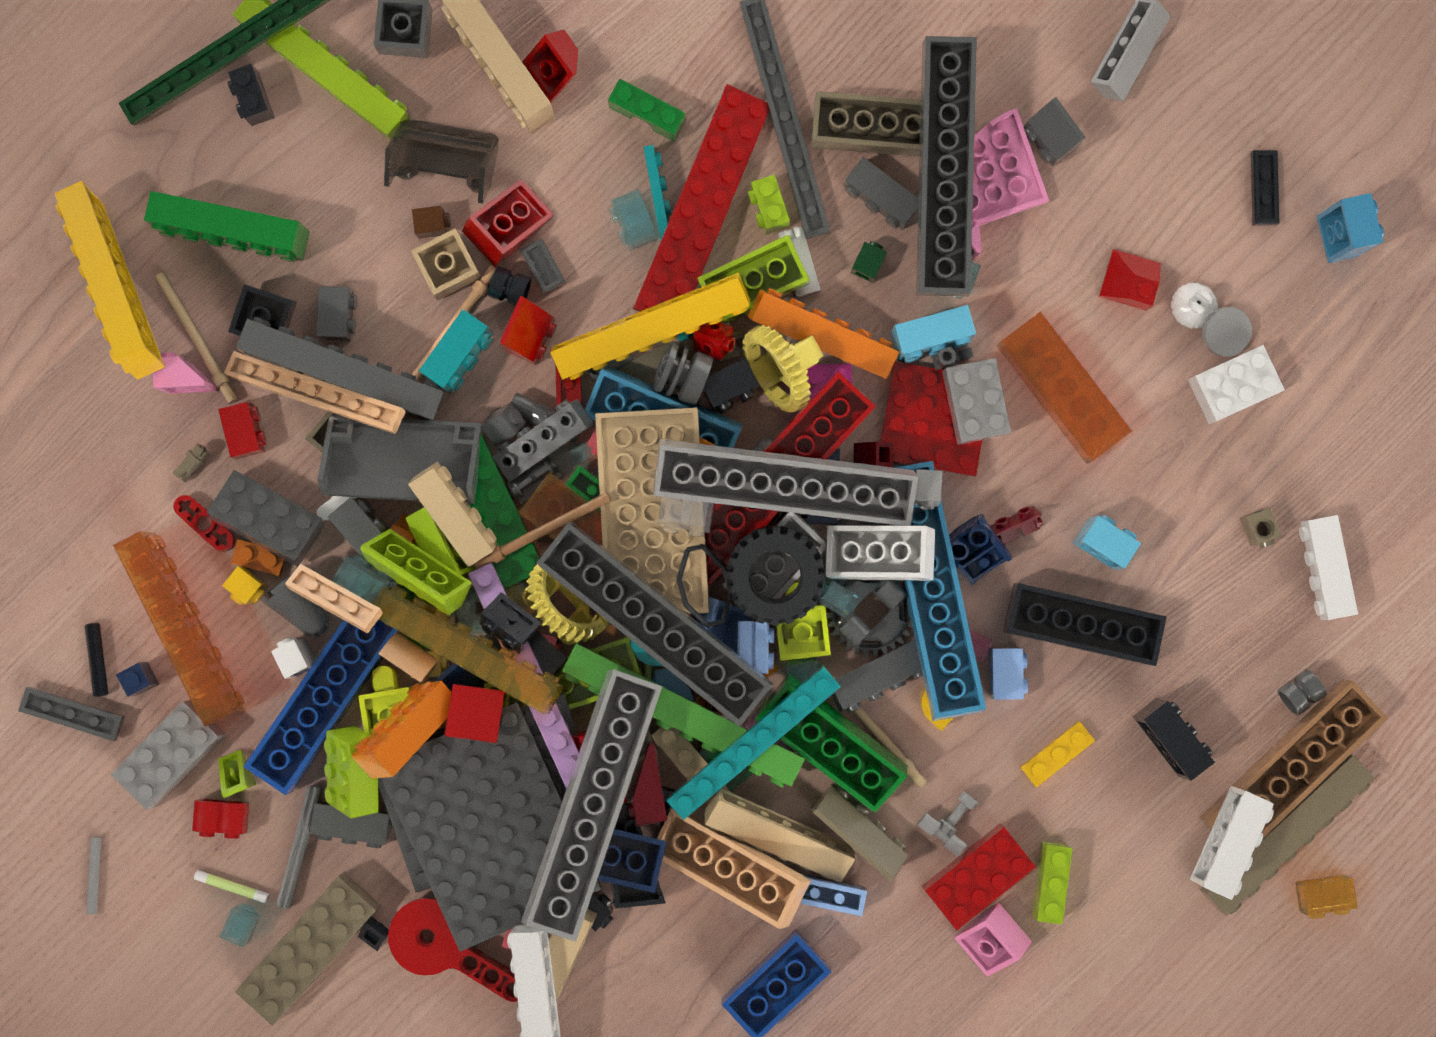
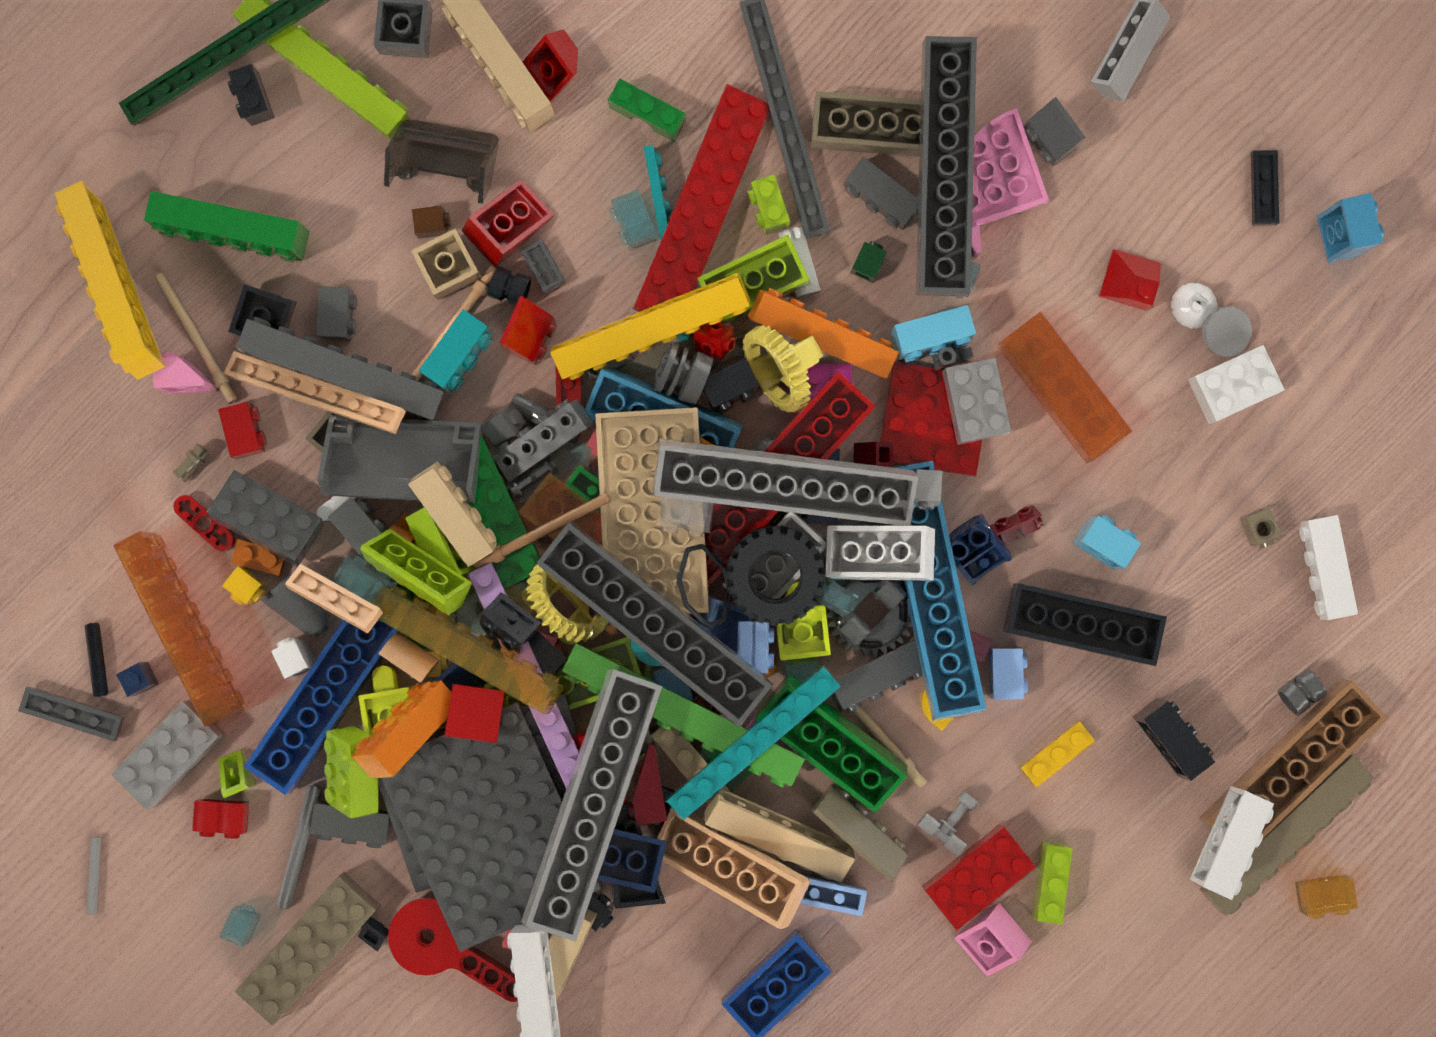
yellowish green bar [194,870,269,904] -> none

